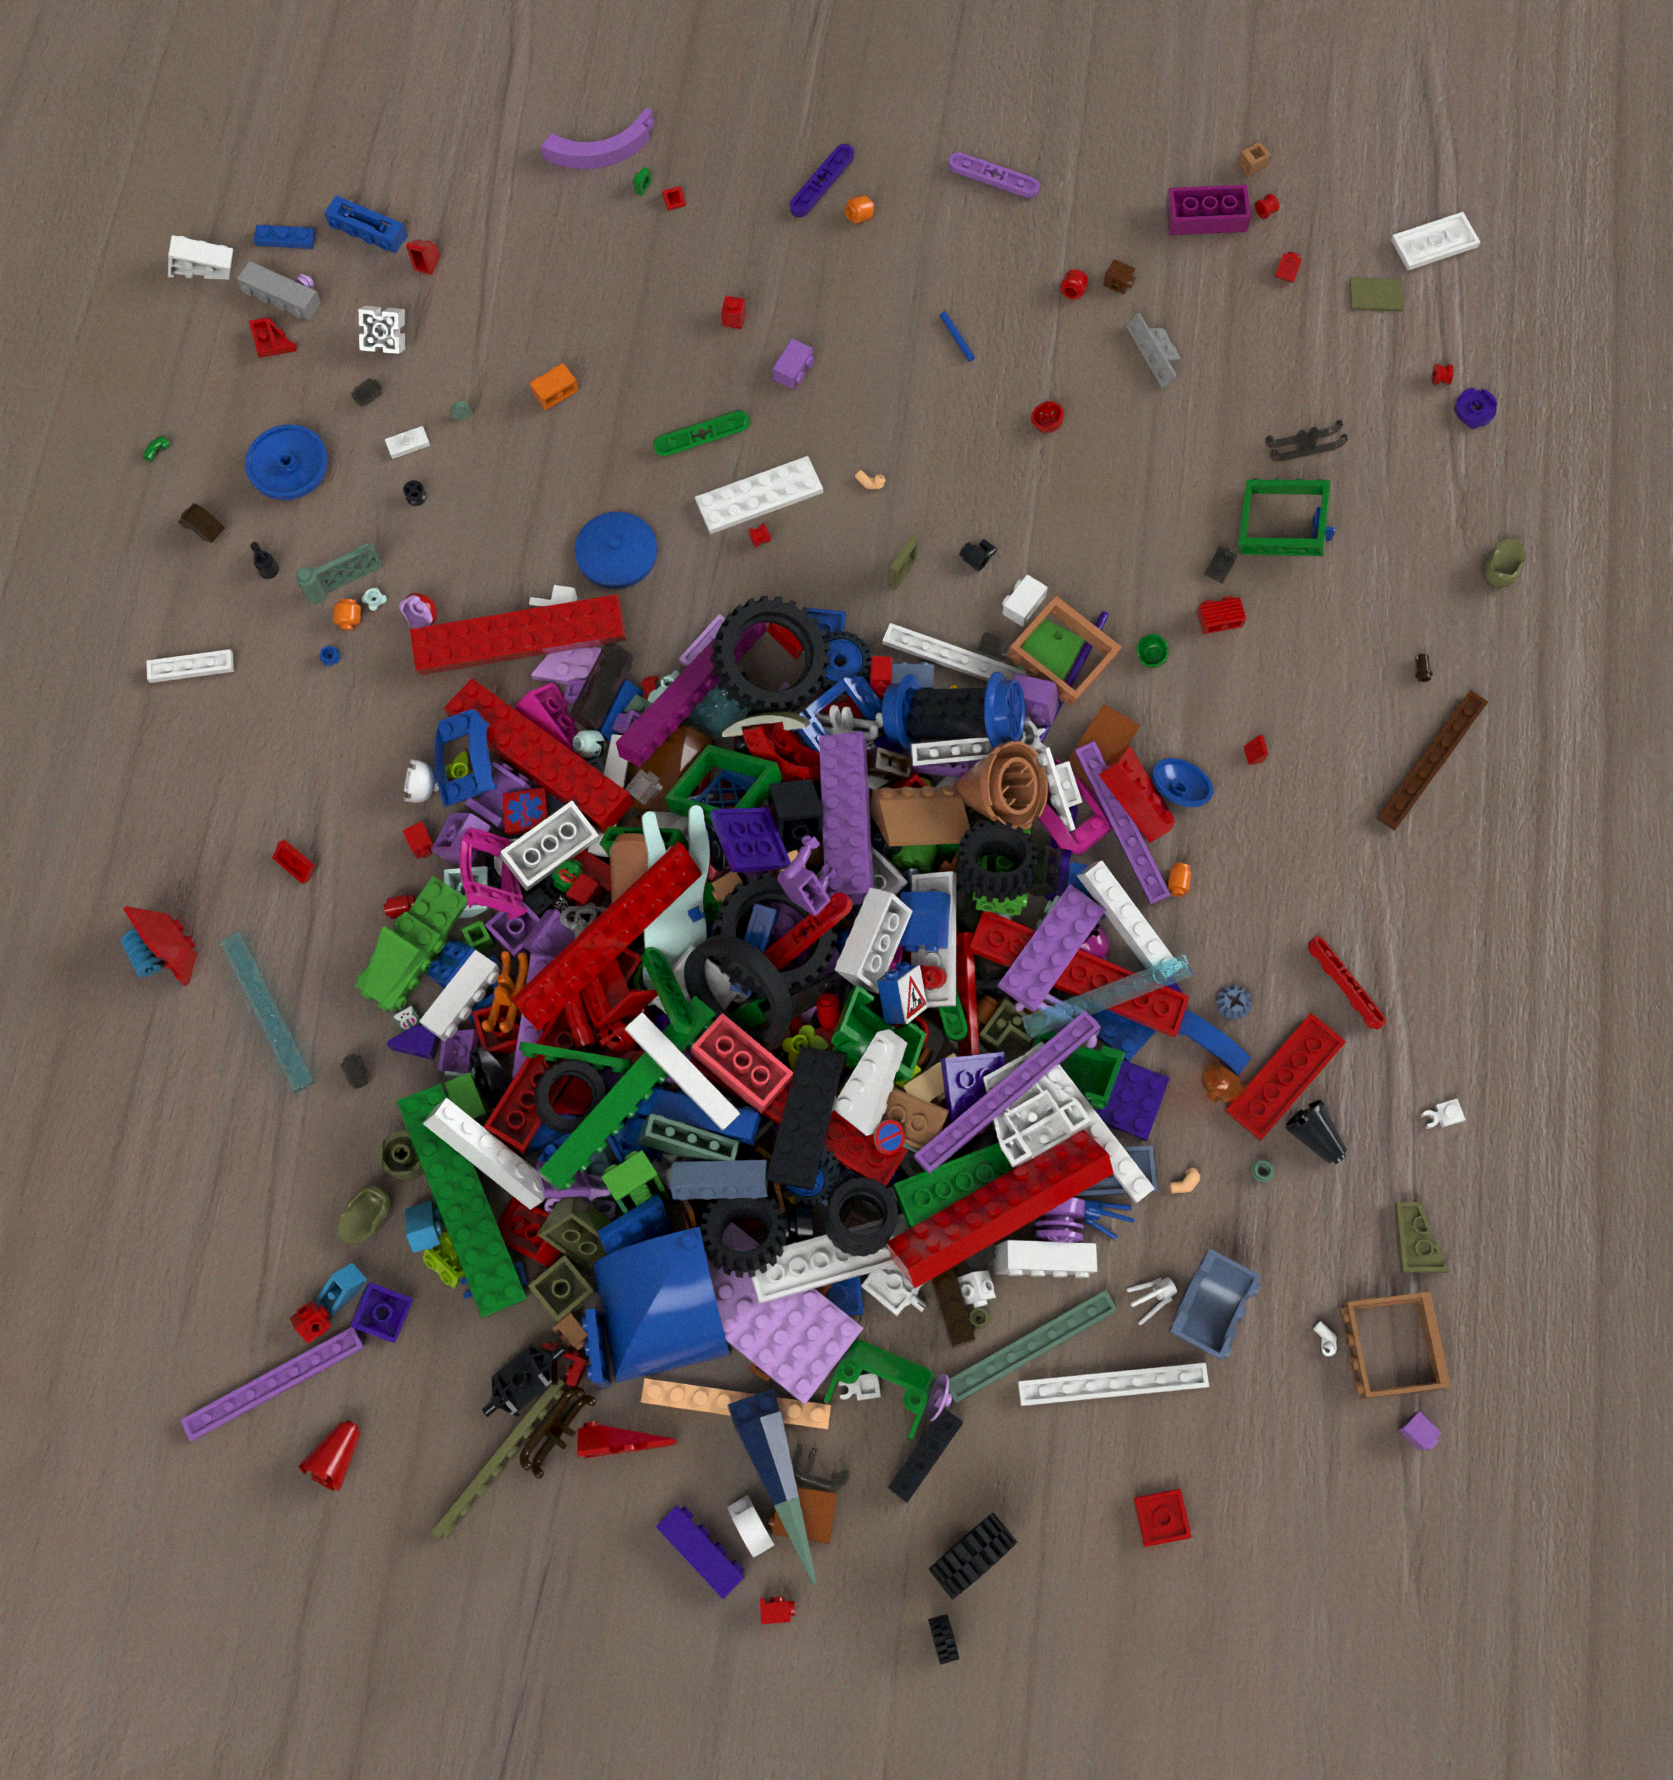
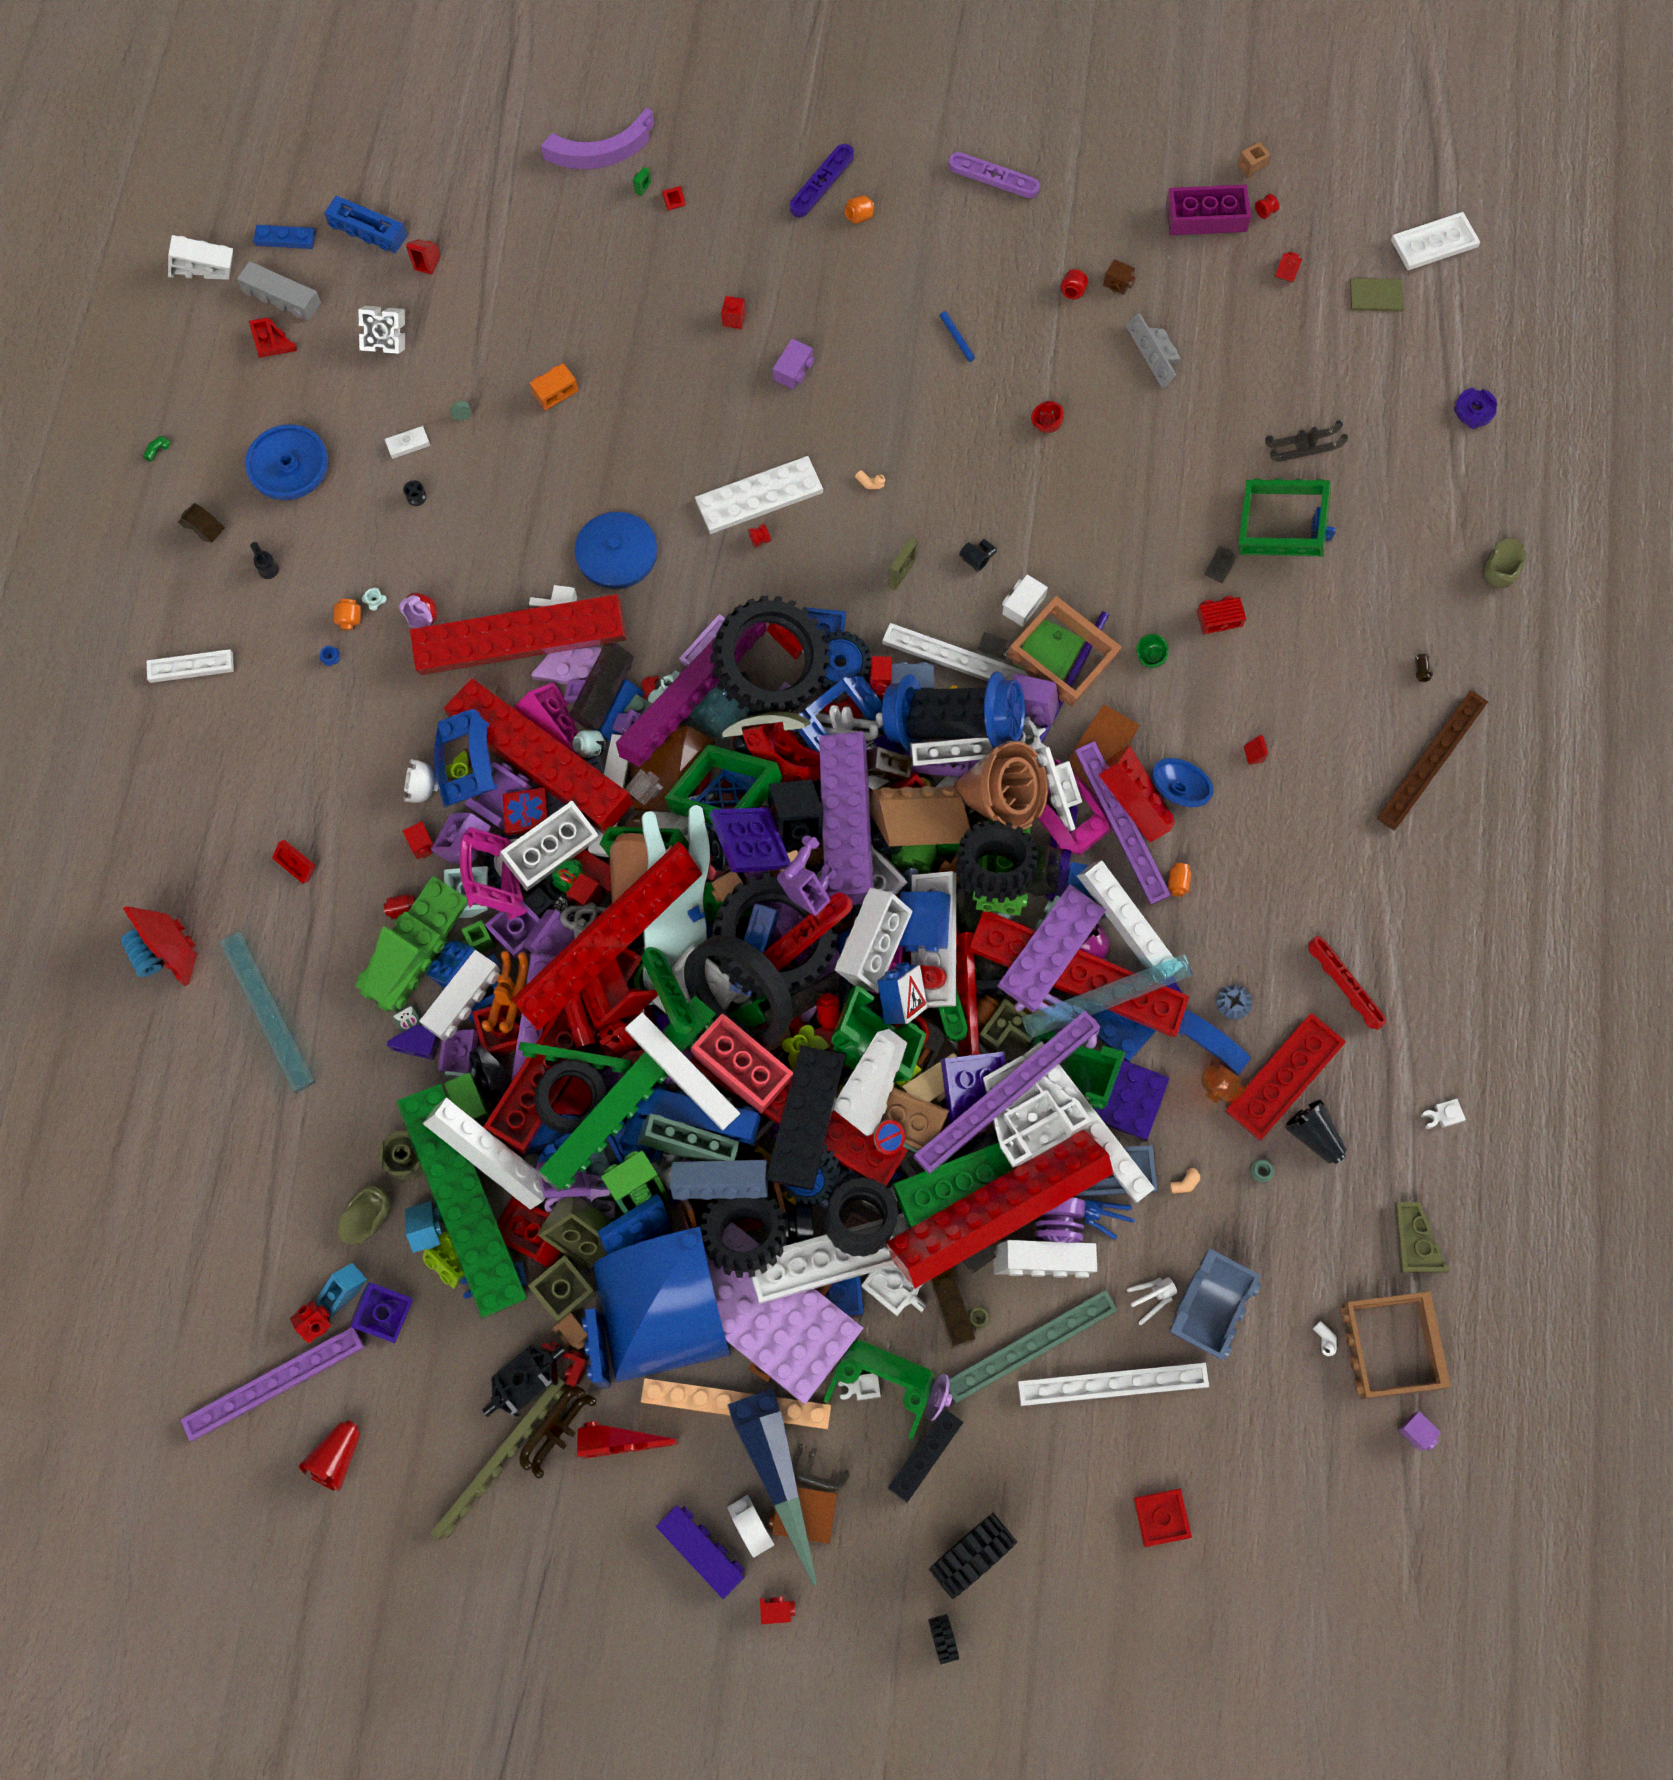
lavender plate [295,274,314,289] -> none
sand green piece [295,542,383,605] -> none
clear smoke brick [341,1054,370,1089] -> none
clear smoke brick [351,378,382,407] -> none
green piece [653,410,750,456] -> none
white brick [957,1270,996,1308] -> none
red wheel [1432,364,1454,385] -> none

